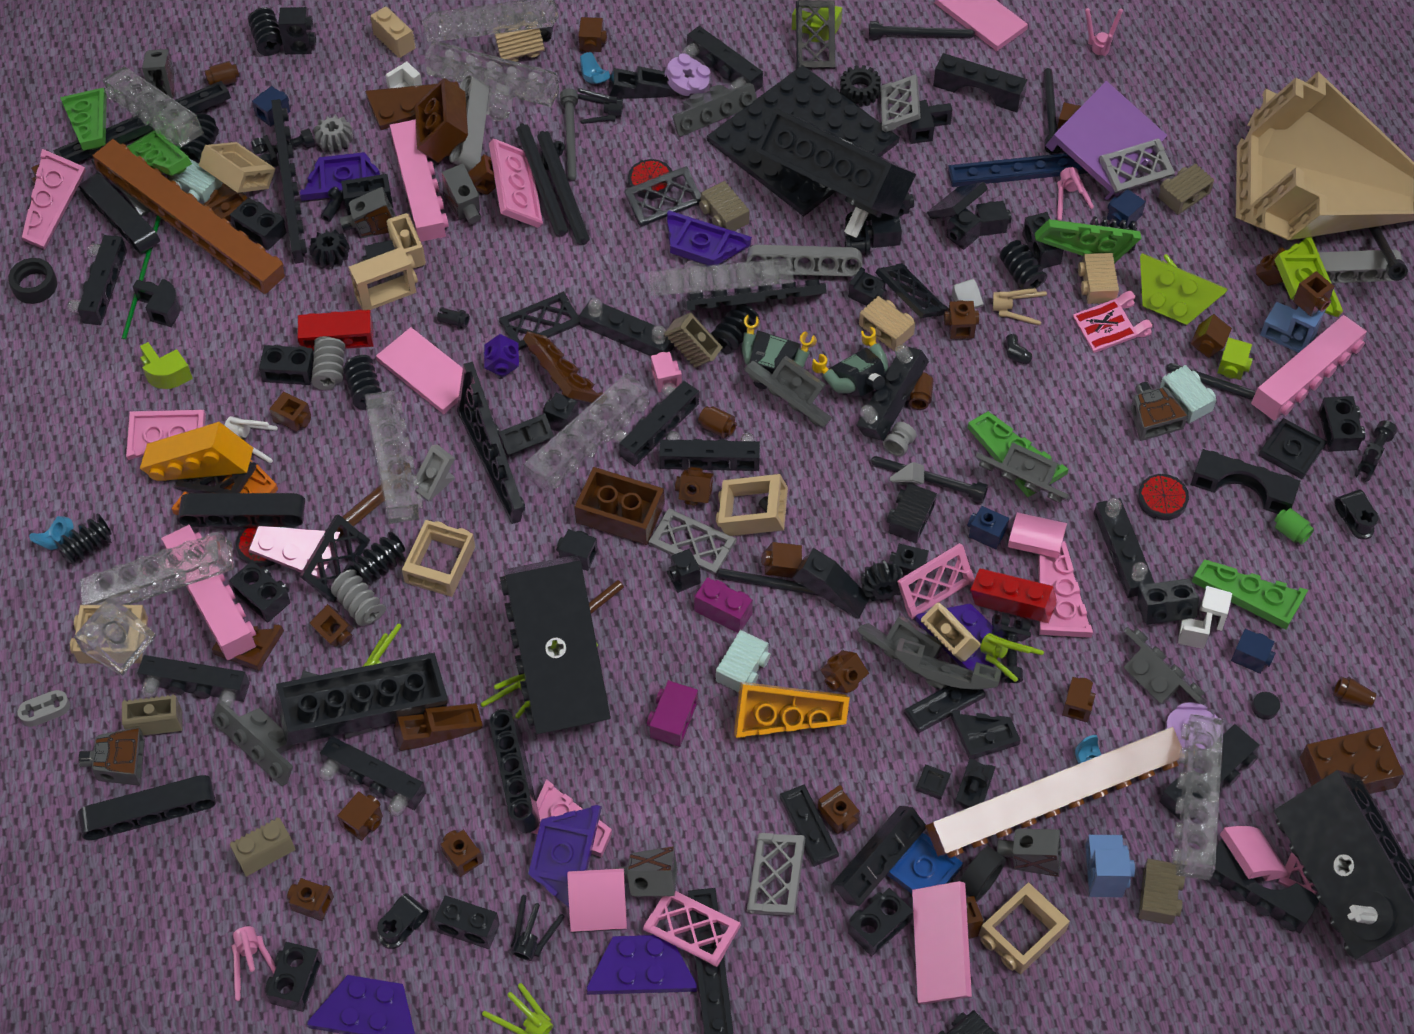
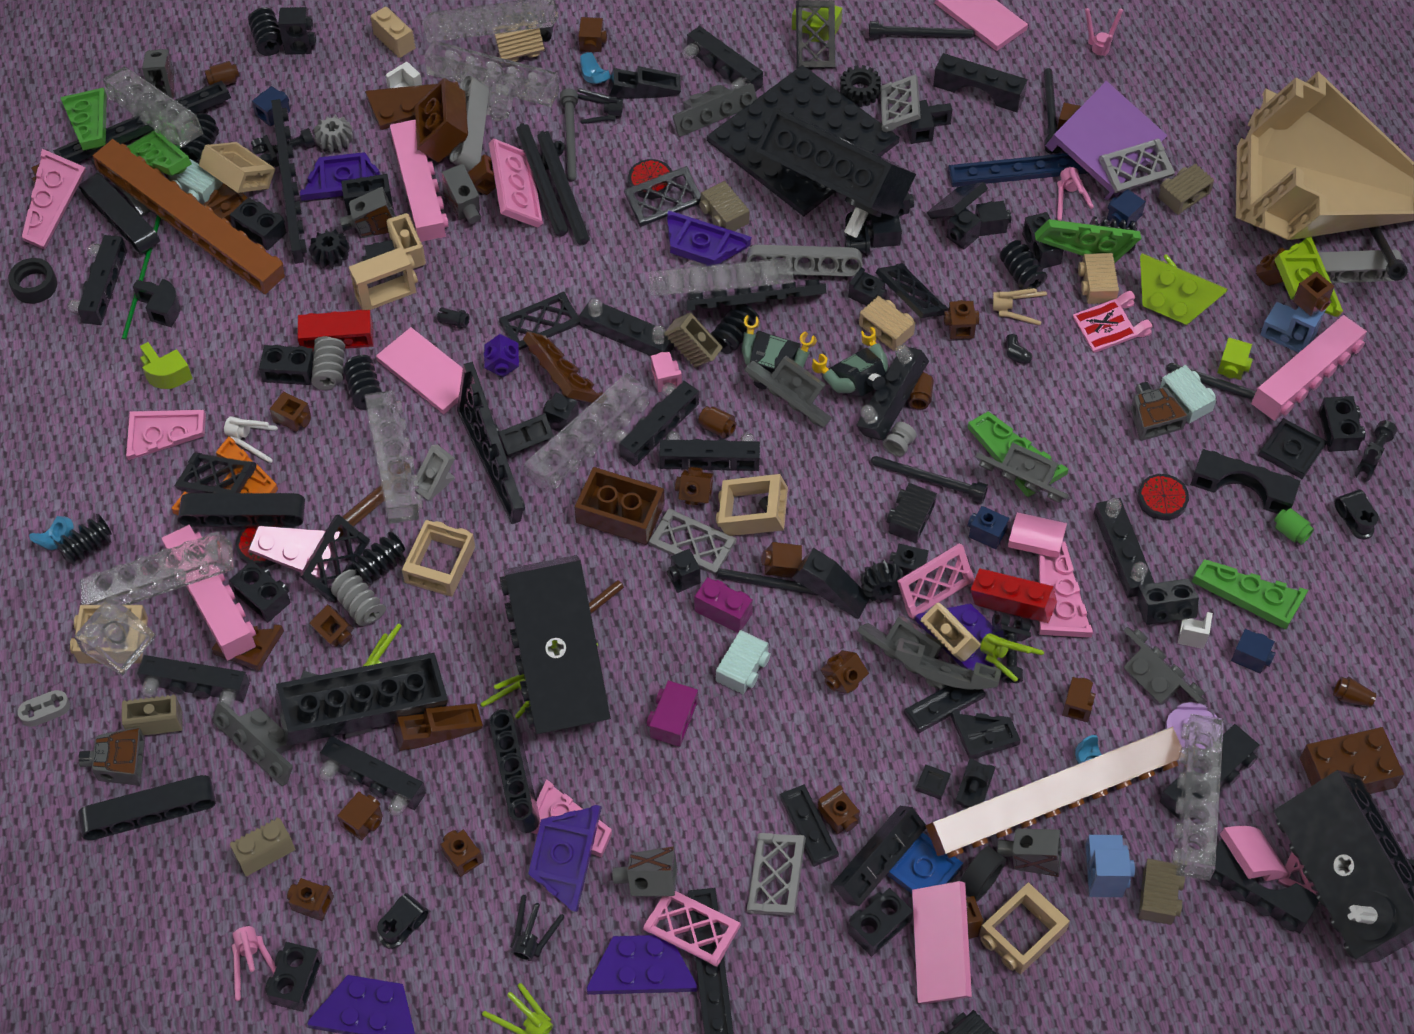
light orange wedge [140,422,254,481] -> none
black arm [321,187,344,222] -> none
black brick [434,895,500,949] -> none
black brick [556,529,598,571] -> none
bright pink slope [567,869,627,932] -> none
lavender plate [665,53,710,96] -> none
light orange wedge [734,682,850,738] -> none
light grey slope [890,462,924,486] -> none
light grey slope [952,279,983,309] -> none
reddish brown brick [1191,314,1232,358] -> none
white panel [1199,586,1232,631] -> none
black tile [1252,692,1280,720] -> none

